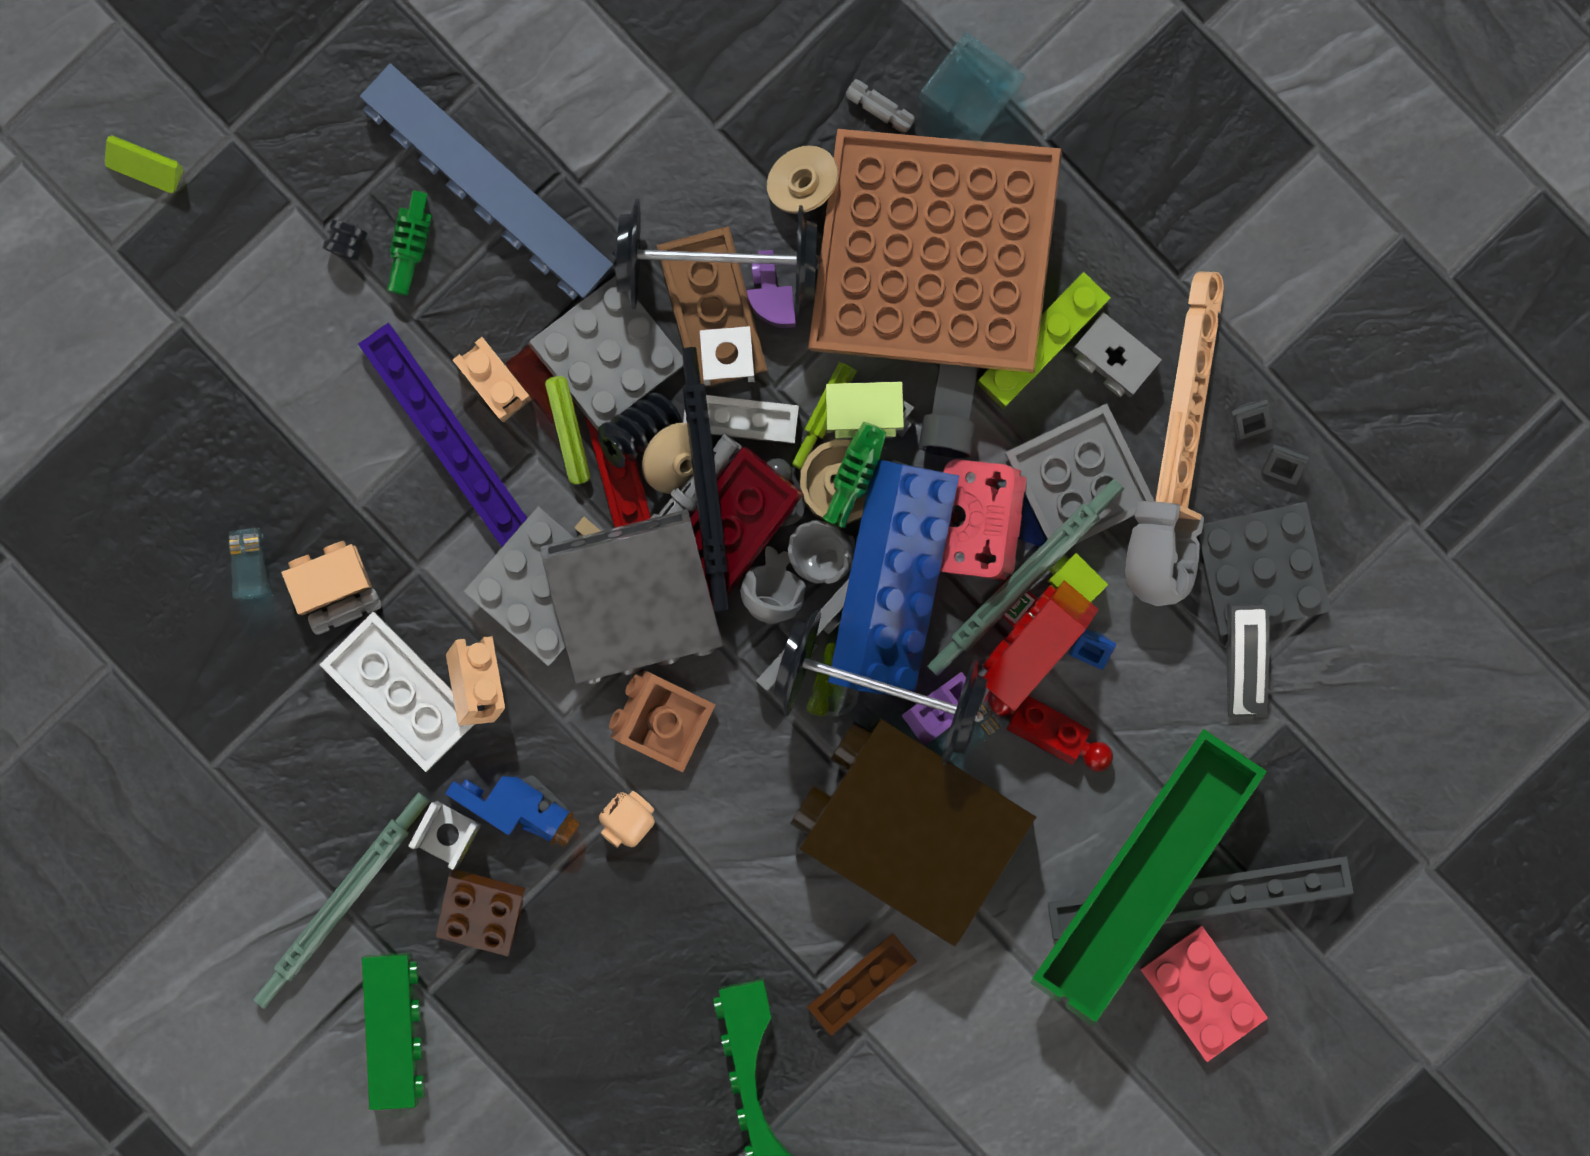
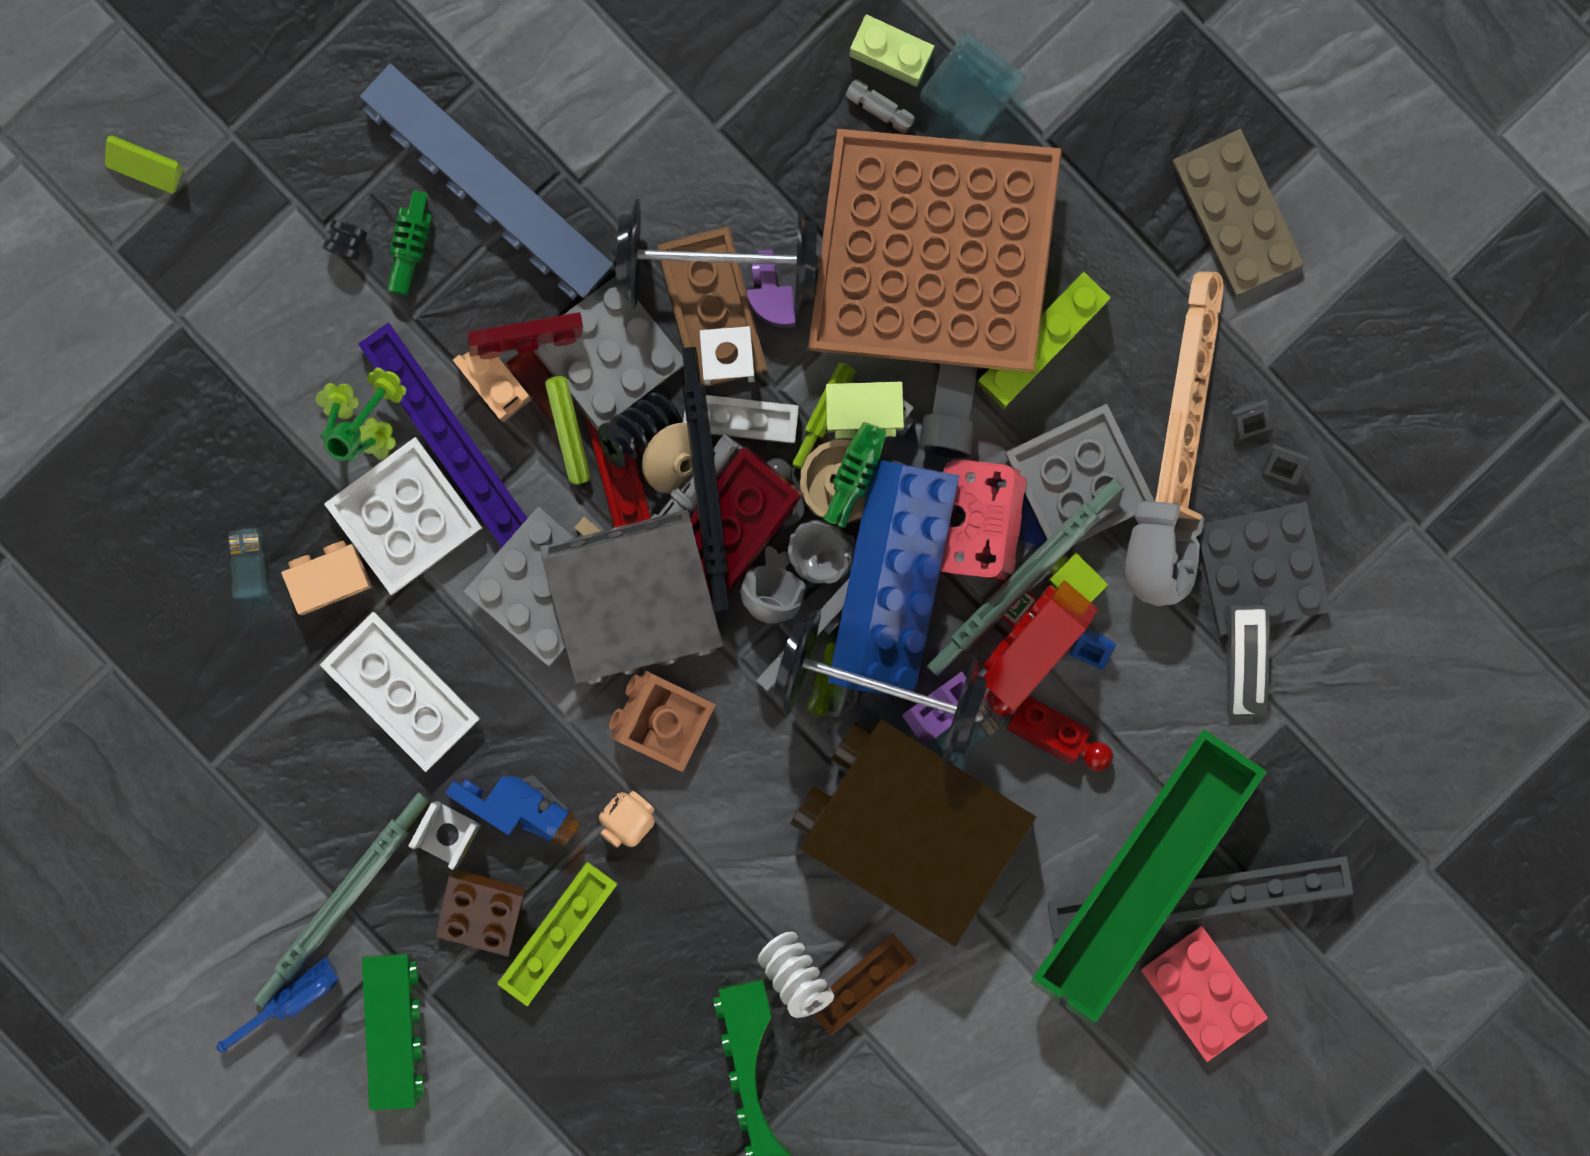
light grey axle [308,588,381,635] -> none
light nougat brick [446,636,505,726] -> none
tan dish [767,146,839,214] -> none
light grey brick [1072,312,1162,398] -> none
none -> blue piece [216,956,339,1053]
none -> plant [315,367,407,462]
none -> white plate [324,437,483,595]
none -> dark red plate [467,312,583,359]
none -> lime plate [497,861,618,1006]
none -> white piece [758,932,834,1018]
none -> yellowish green brick [849,14,934,87]
none -> dark tan plate [1172,129,1304,297]

